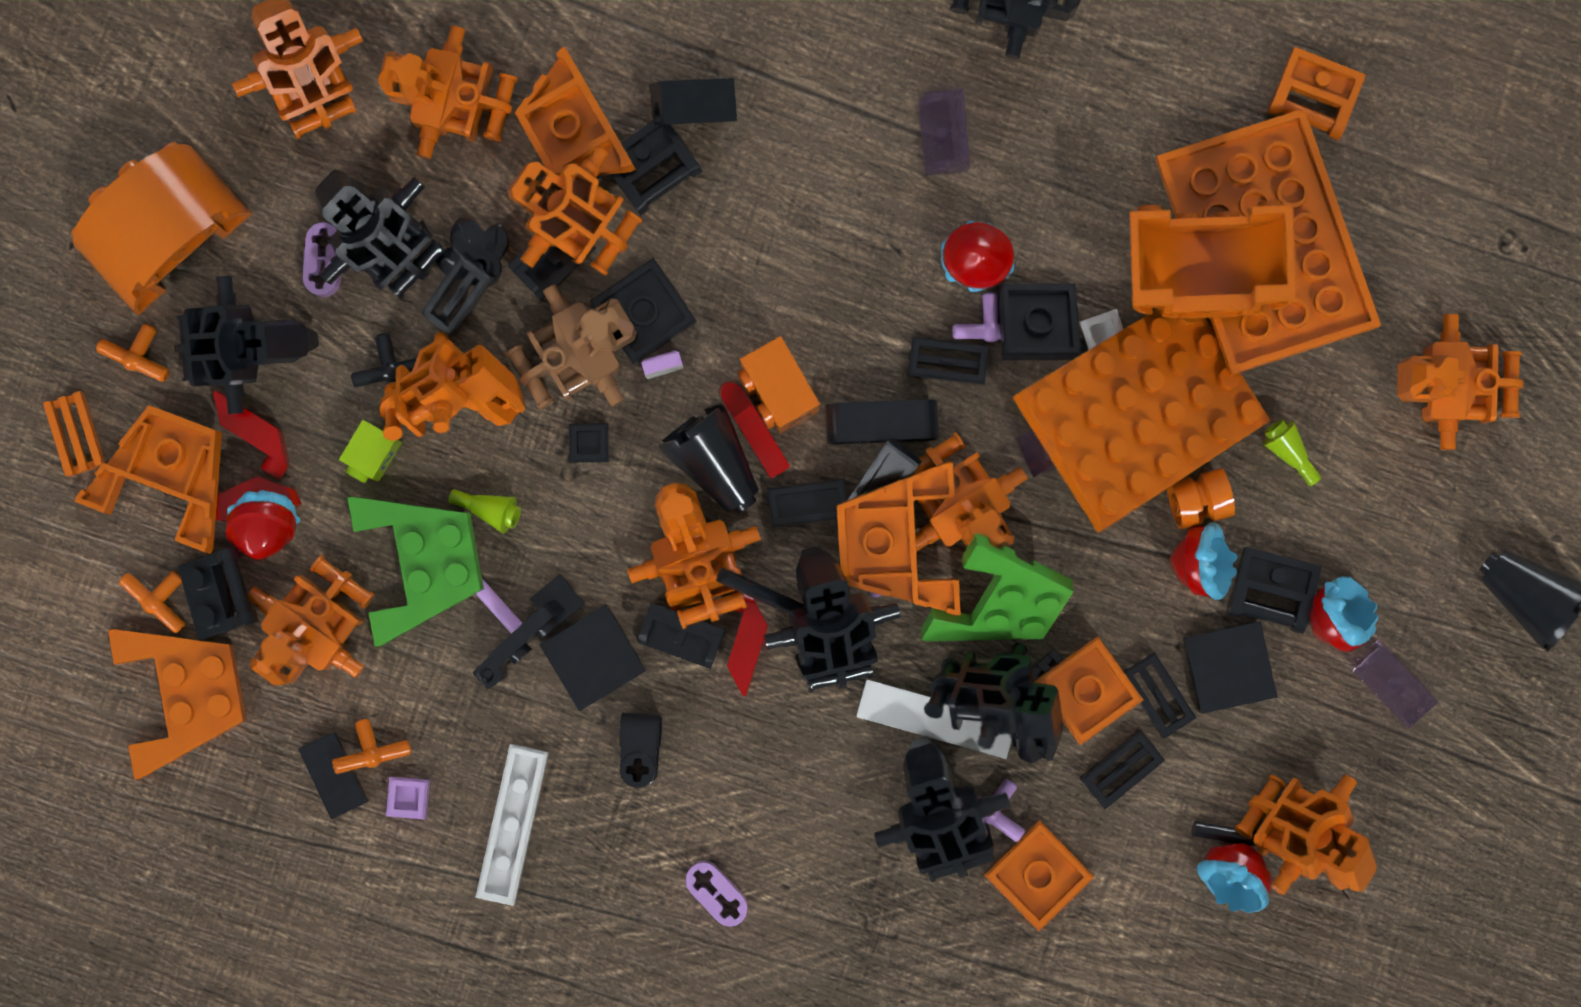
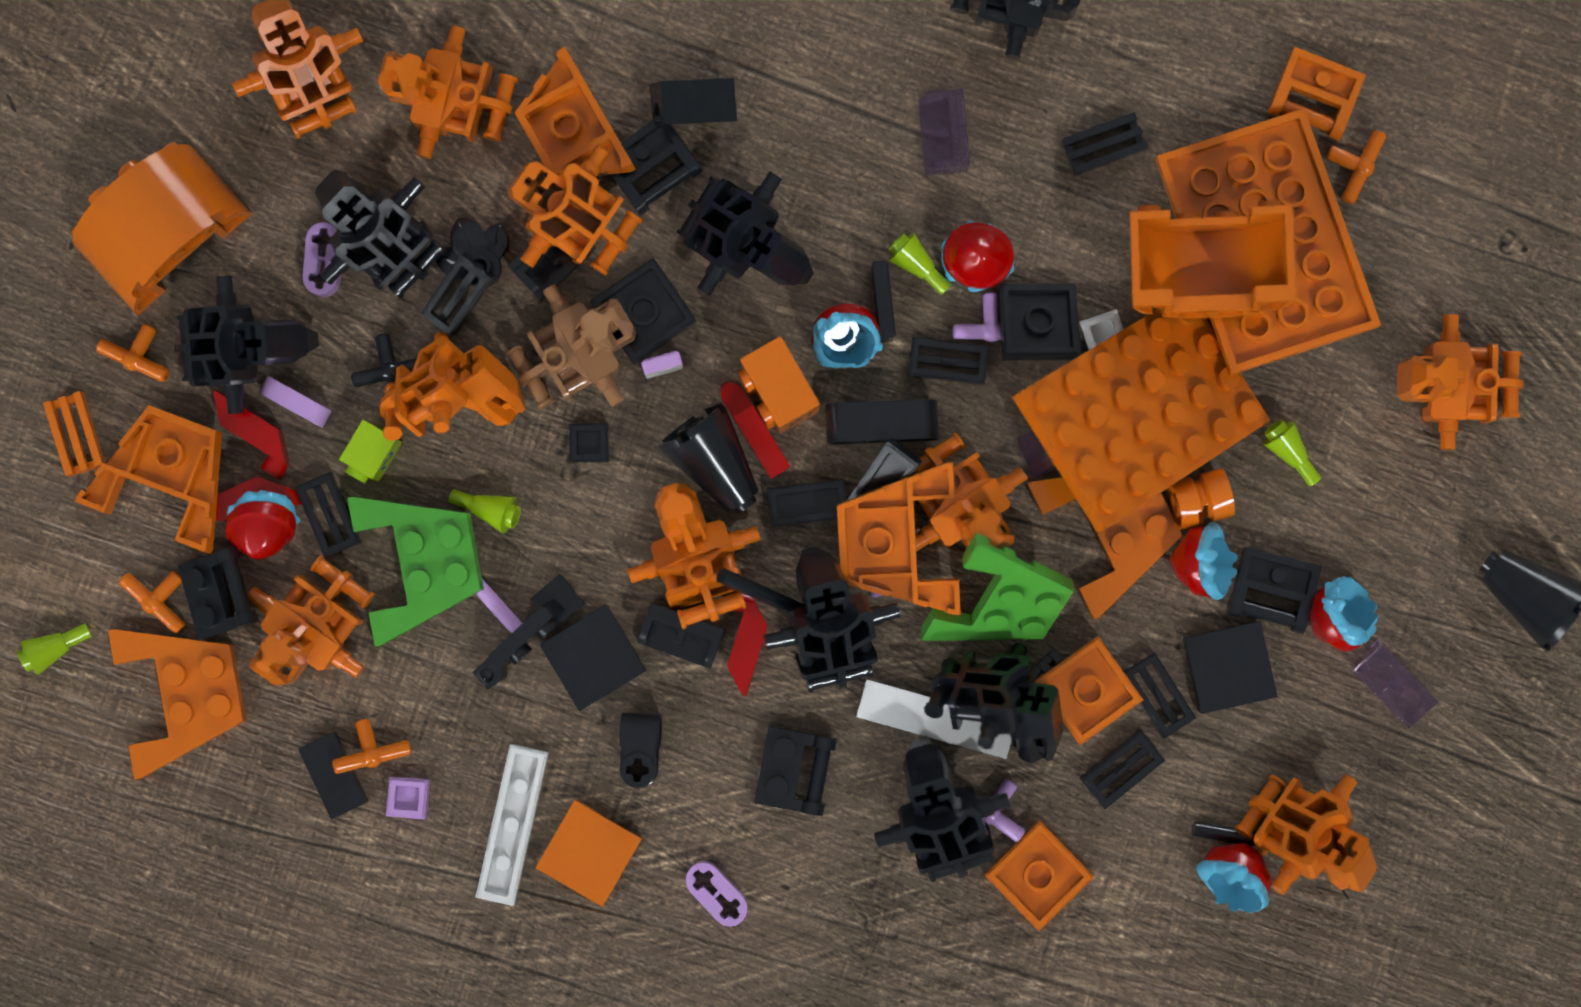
none -> lime cone [17,623,92,676]
none -> lavender beam [258,376,332,428]
none -> black tile [295,472,363,558]
none -> orange tile [535,799,642,907]
none -> black piece [676,171,814,296]
none -> black plate [754,726,837,816]
none -> medium azure hair [811,304,883,369]
none -> black tile [871,260,896,343]
none -> lime cone [888,233,951,295]
none -> orange wing [1026,477,1182,620]
none -> black tile [1061,112,1148,176]
none -> orange piece [1326,130,1387,204]

